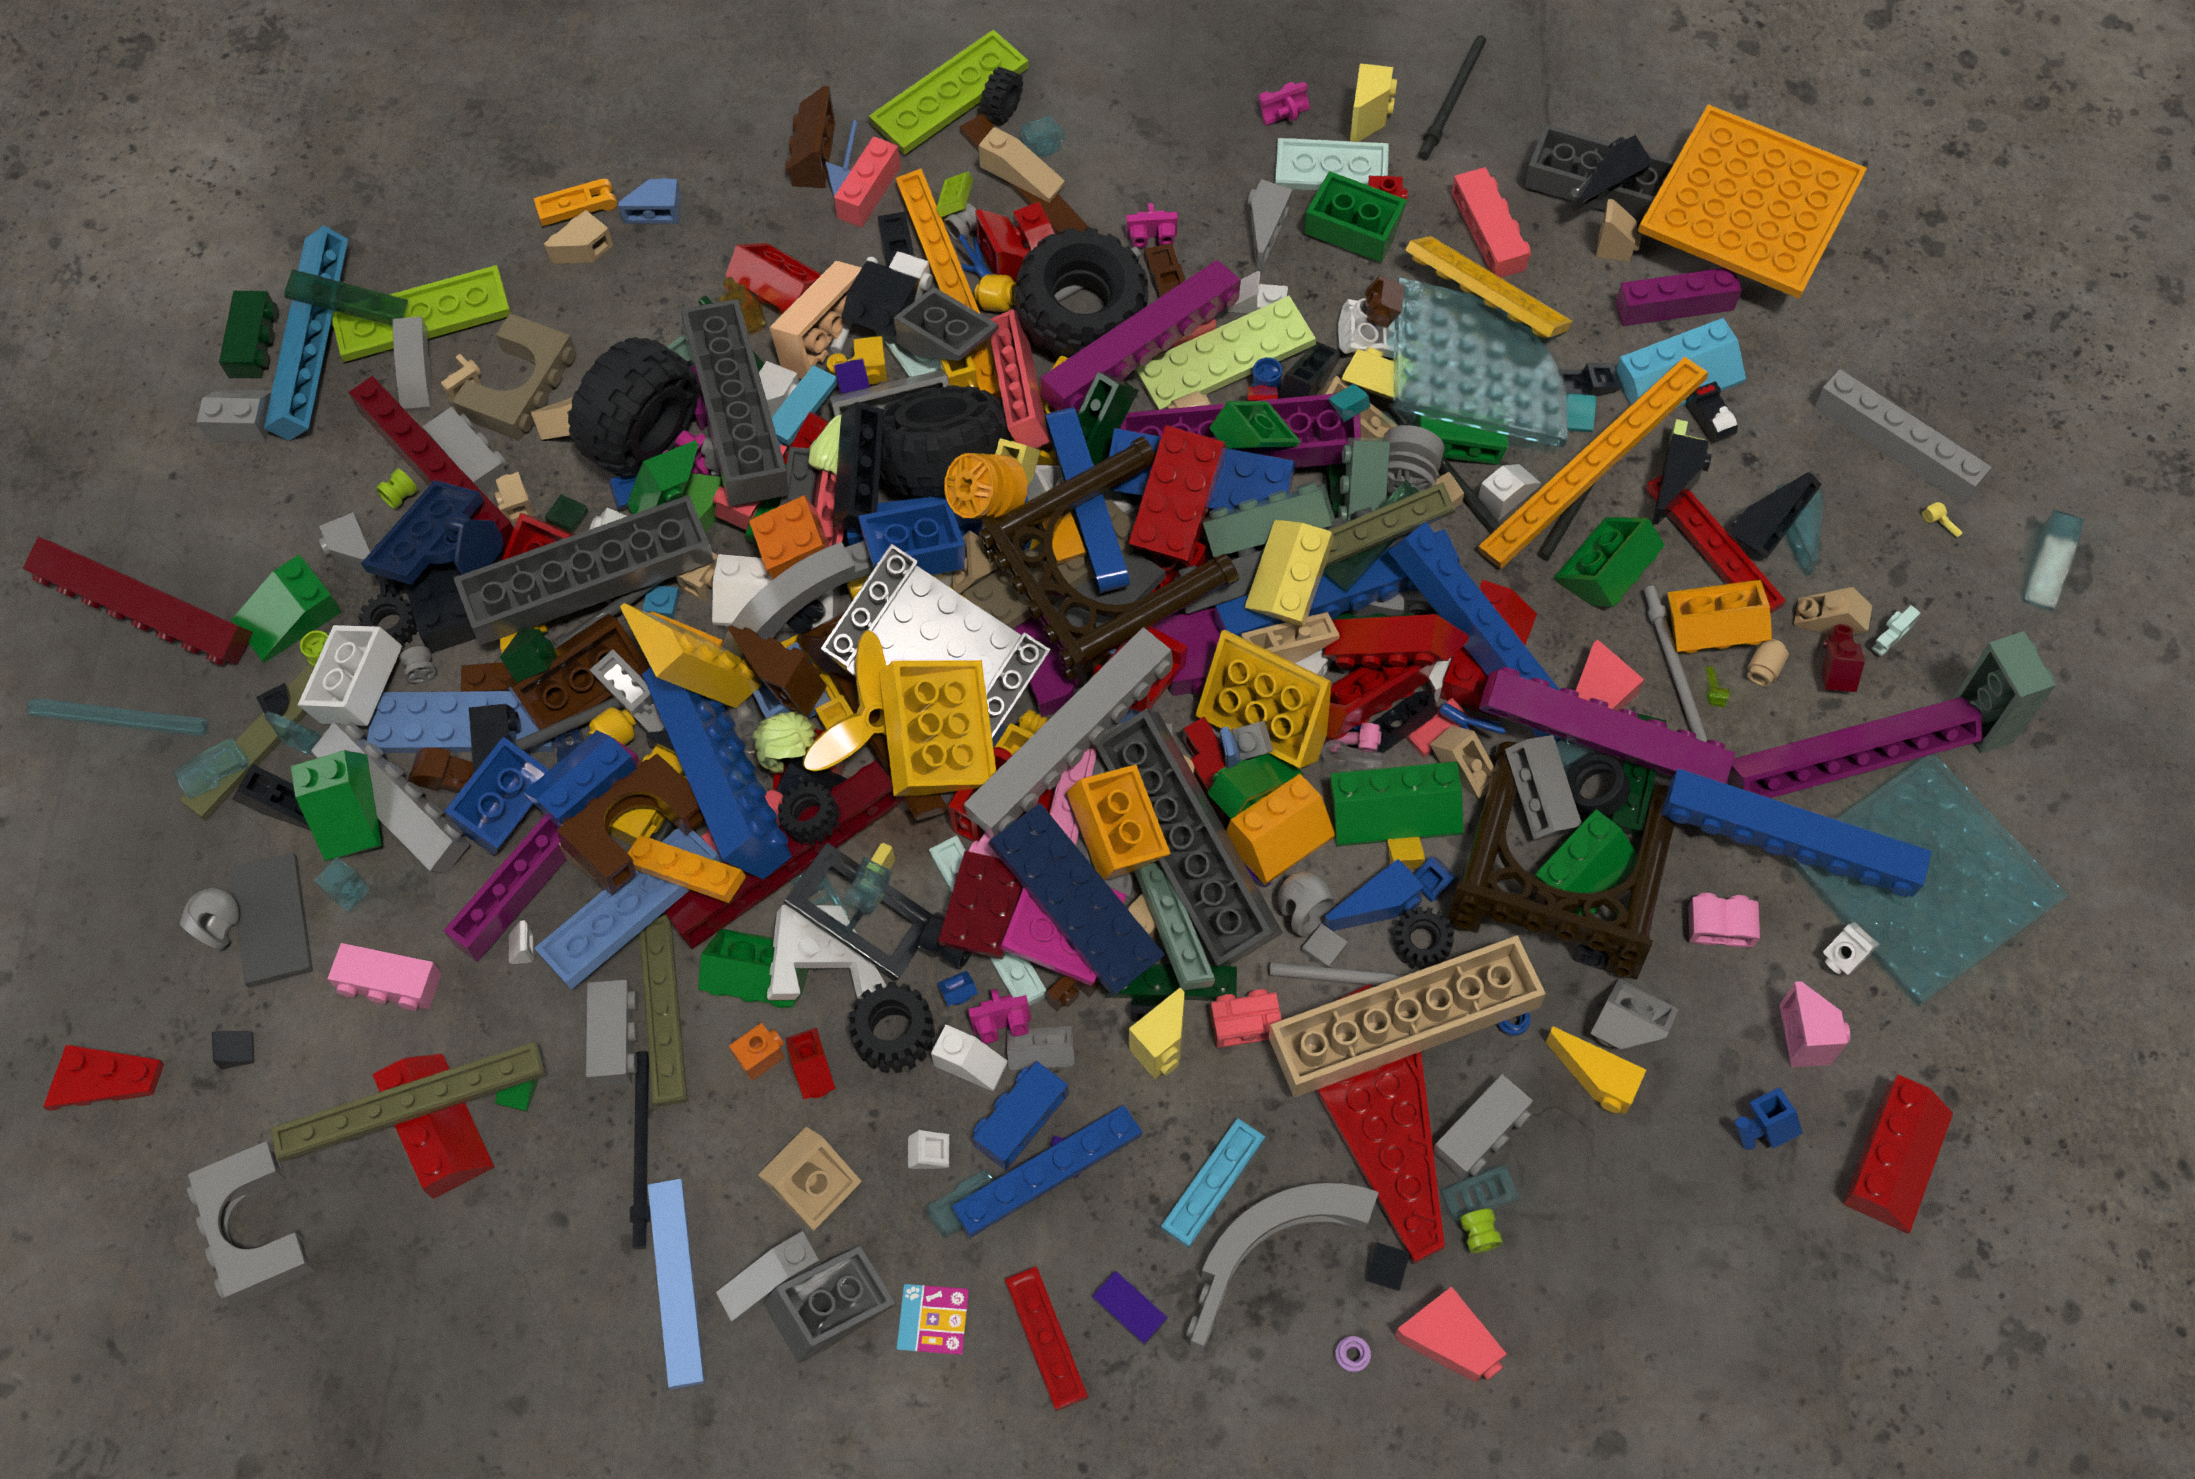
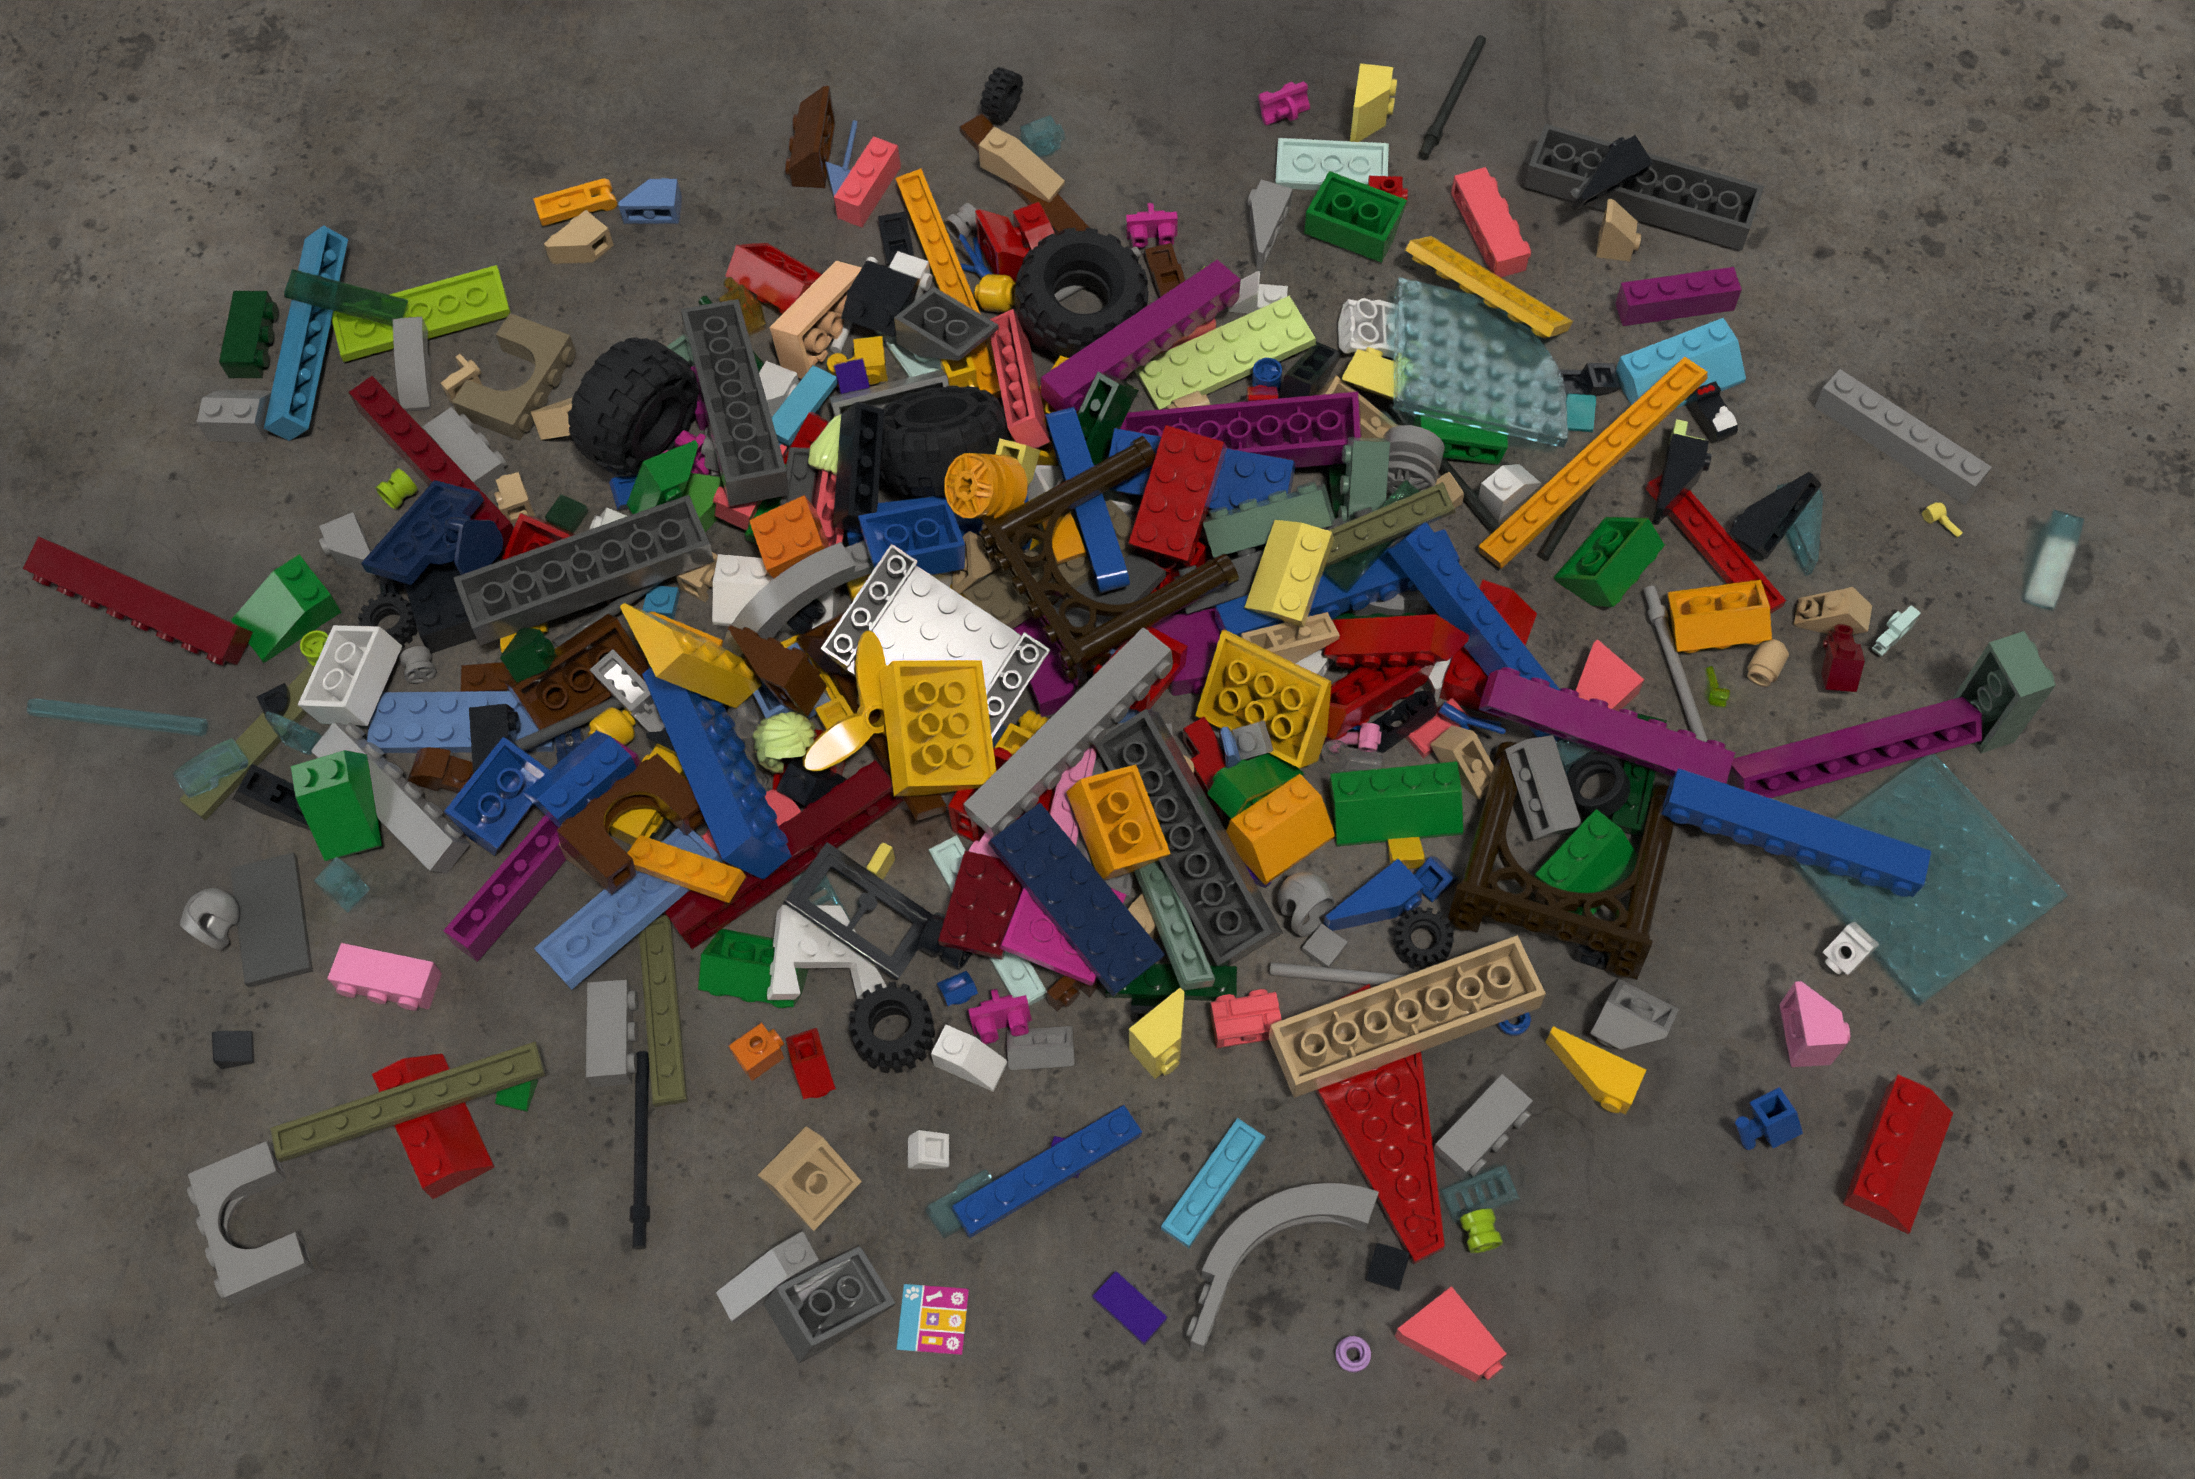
red wing [43,1045,164,1111] -> none
white slope [509,920,534,964] -> none
light blue tile [648,1179,705,1390] -> none
black tyre [777,782,840,845] -> none
clear light blue slope [843,857,892,914] -> none
lime plate [869,29,1029,155] -> none
lime plate [936,172,973,217] -> none
blue brick [973,1061,1069,1171] -> none
red tile [1005,1266,1088,1412] -> none
green slope [1209,401,1301,449] -> none
teal slope [1328,384,1370,422] -> none
reddish brown brick [1365,275,1404,328] -> none
light orange plate [1638,104,1867,299] -> none
bright pink brick [1688,893,1760,947] -> none

